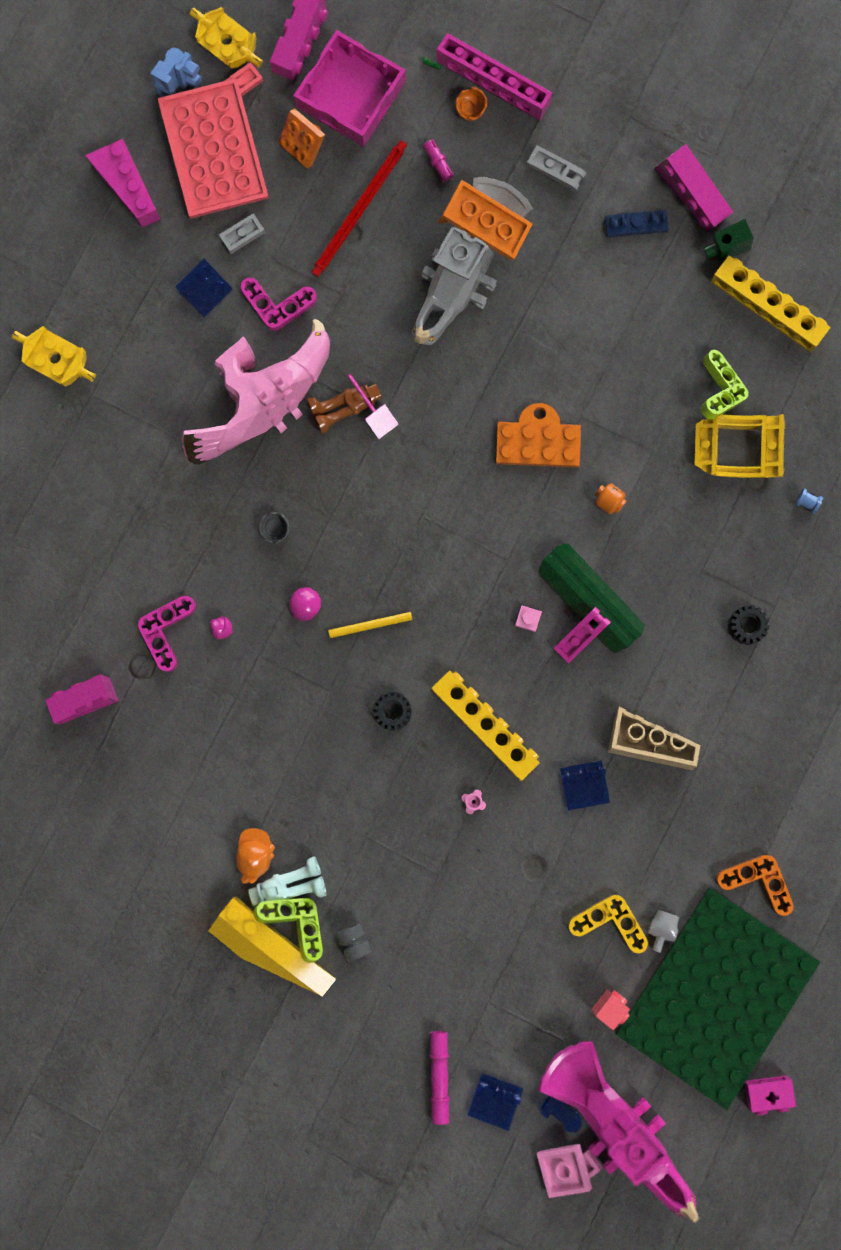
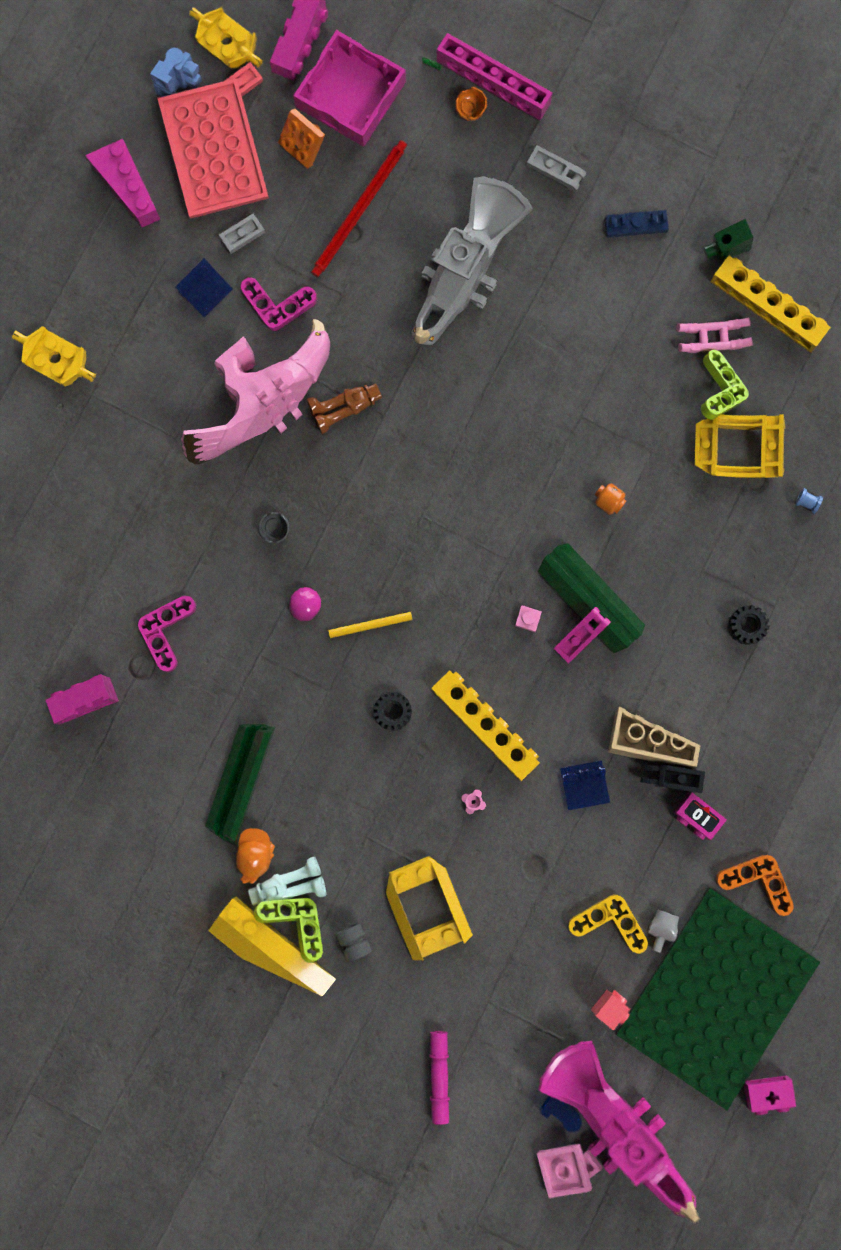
dark pink piece [210,616,233,639] -> none
piece [348,374,398,439] -> none
dark pink pin [423,140,454,182] -> none
orange plate [438,180,532,261] -> none
clear blue hinge [467,1073,523,1131] -> none
orange plate [496,403,581,468] -> none
dark pink wedge [654,144,733,231] -> none
none -> dark green piece [205,724,275,846]
none -> yellow wedge [386,856,472,960]
none -> black hinge [640,764,705,793]
none -> brick [673,792,727,840]
none -> bright pink piece [676,318,753,353]

